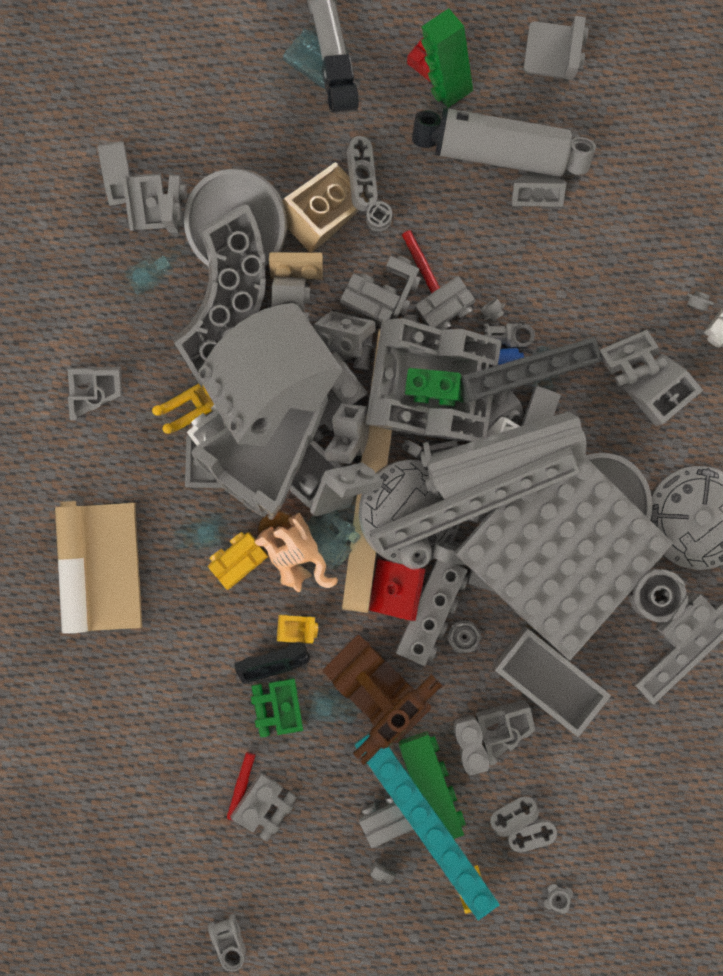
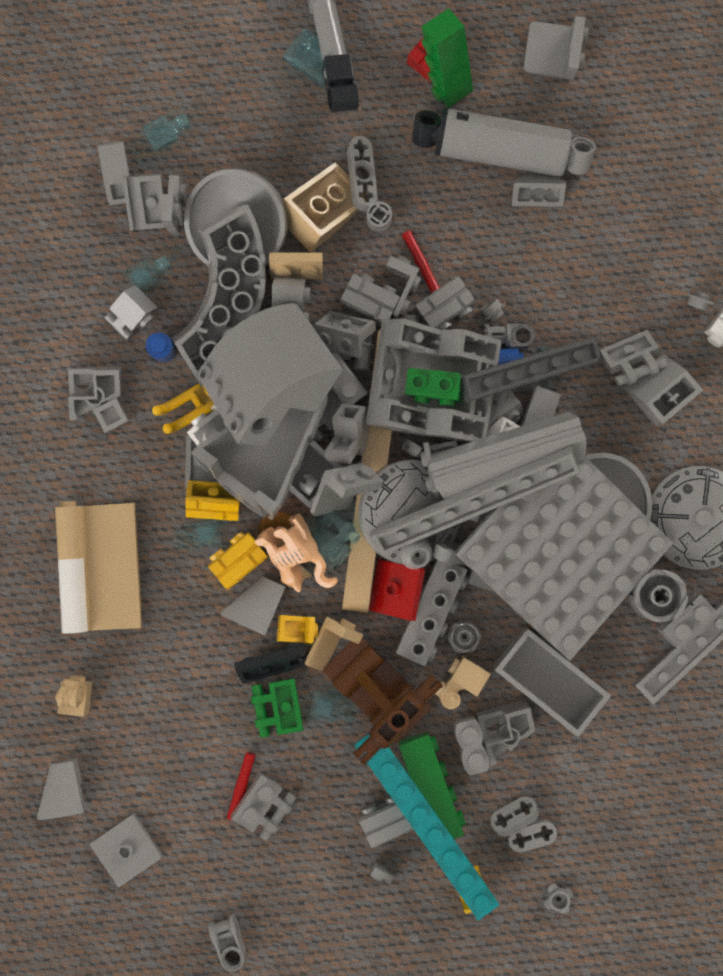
none -> light grey slope [37,758,86,820]
none -> tan brick [55,675,92,717]
none -> light grey plate [89,813,163,888]
none -> light grey plate [93,398,130,433]
none -> light grey brick [105,286,158,340]
none -> clear light blue plate [142,113,192,152]
none -> blue brick [146,332,176,362]
none -> yellow brick [185,480,240,521]
none -> light grey slope [221,576,286,635]
none -> tan bracket [305,617,363,671]
none -> tan brick [435,655,491,709]

